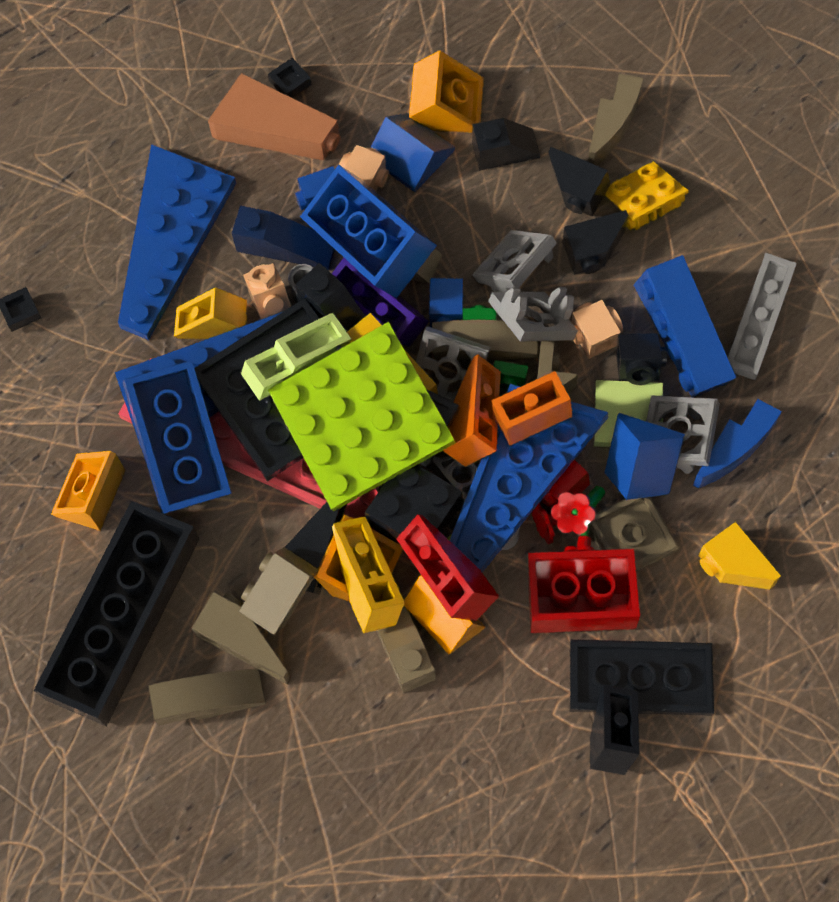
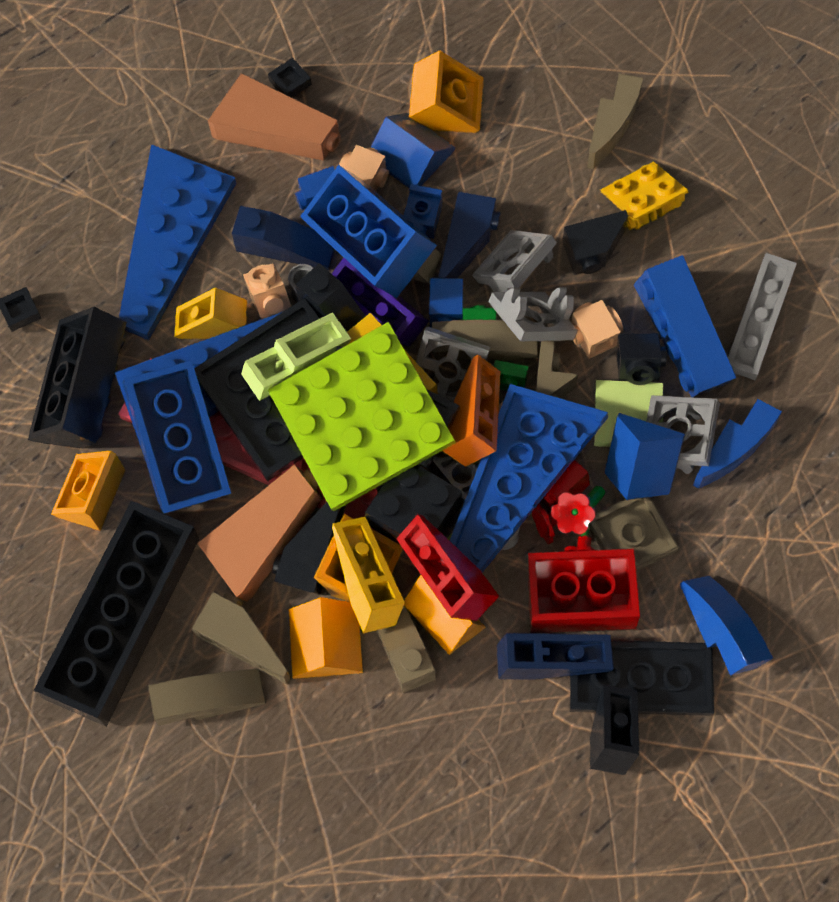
dark tan brick [239,547,318,635] -> none
black slope [472,118,540,171] -> none
orange brick [491,371,572,446] -> none
black slope [548,147,611,216] -> none
yellow slope [698,522,781,590] -> none
none -> black slope [28,307,127,449]
none -> nougat slope [197,465,323,602]
none -> light orange slope [289,597,363,679]
none -> blue brick [403,184,442,239]
none -> dark blue slope [438,192,501,279]
none -> dark blue slope [497,633,613,680]
none -> blue slope [680,576,773,676]

